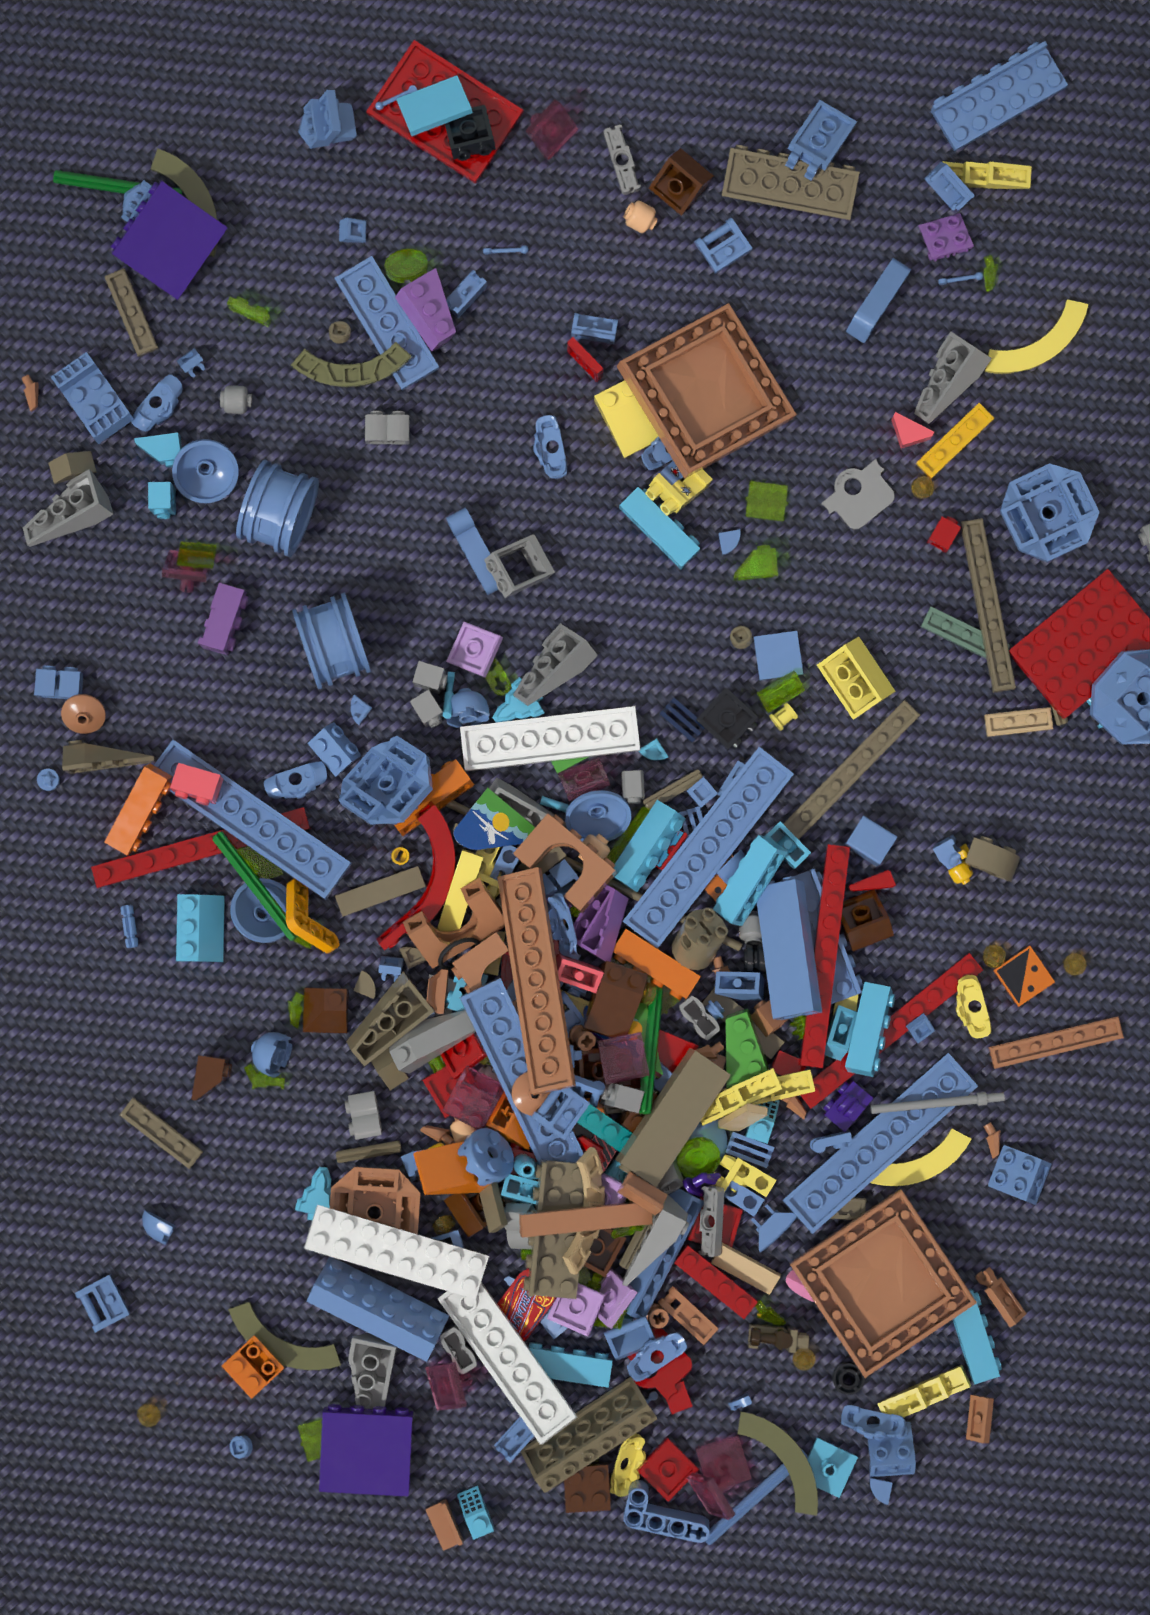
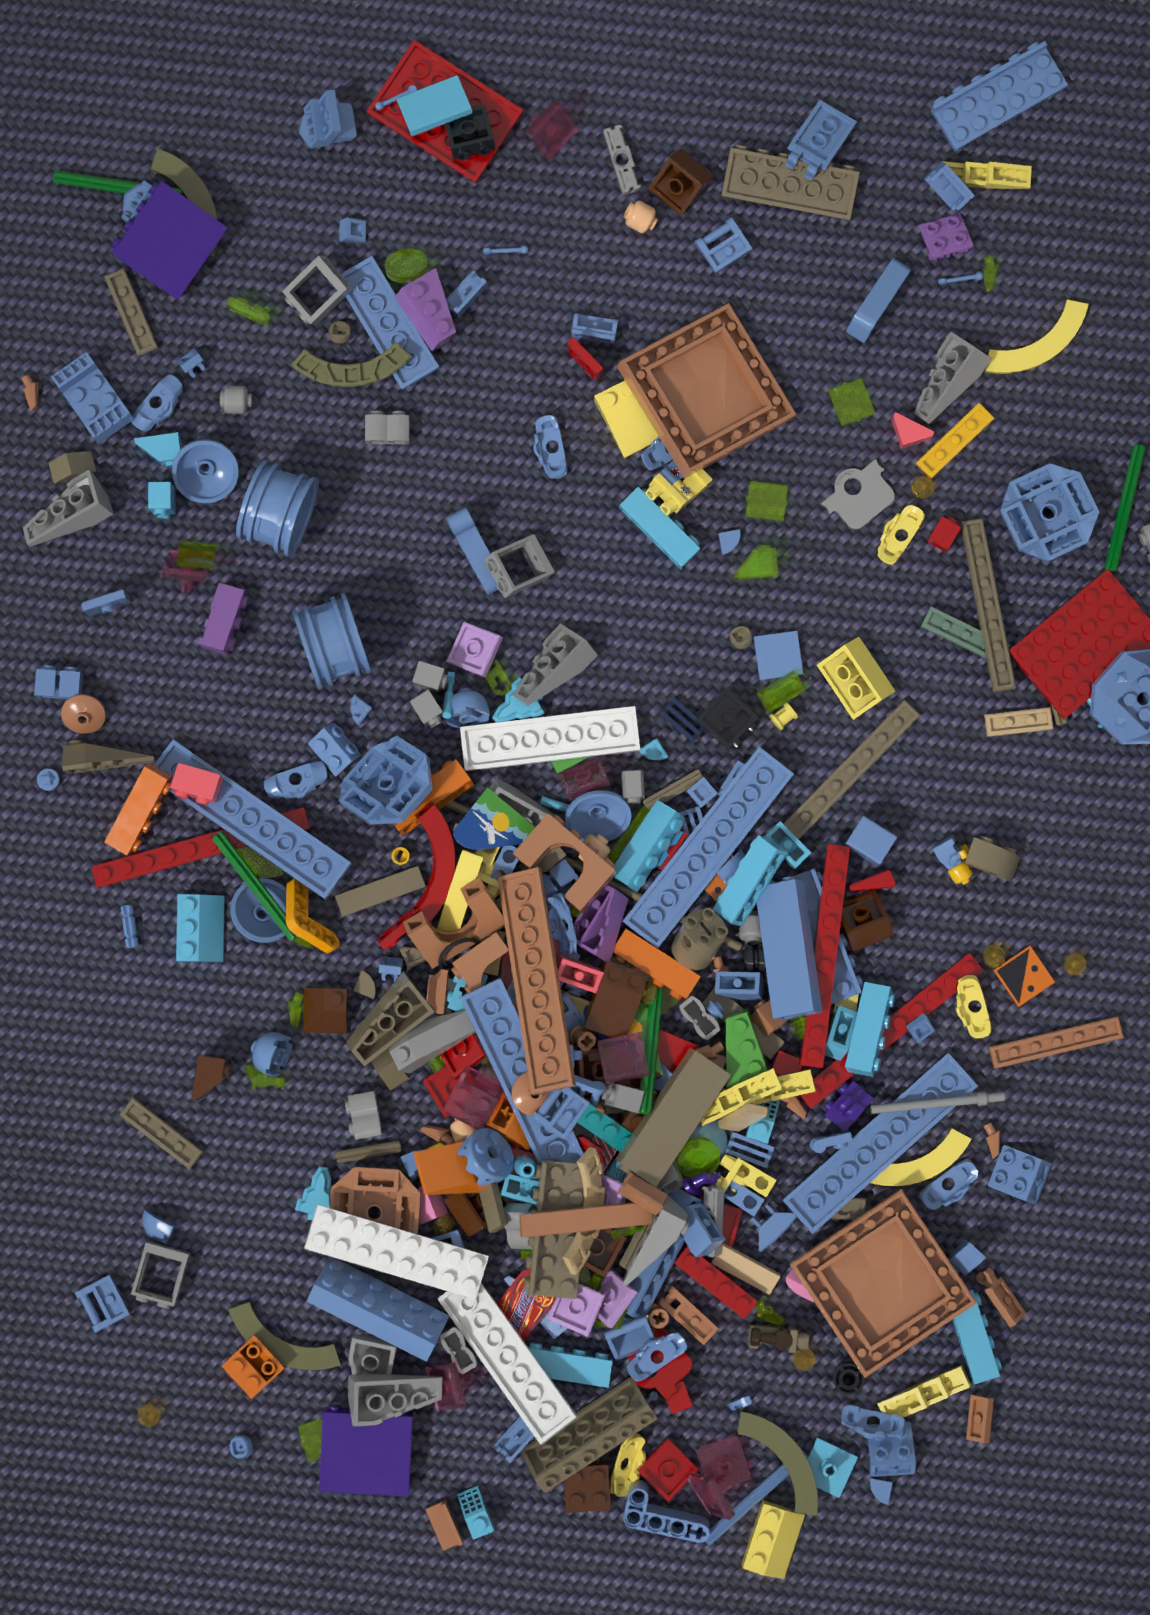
none -> medium blue plate [81,589,132,616]
none -> light grey window [131,1241,191,1309]
none -> light grey window [282,256,354,324]
none -> light grey wedge [348,1374,442,1426]
none -> bright pink brick [418,1186,449,1225]
none -> medium blue slope [684,1203,725,1258]
none -> light yellow slope [741,1500,805,1579]
none -> clear neon green piece [828,378,875,427]
none -> light yellow piece [878,505,925,565]
none -> medium blue piece [919,1159,978,1210]
none -> medium blue slope [948,1239,986,1276]
none -> green axle [1105,444,1146,572]

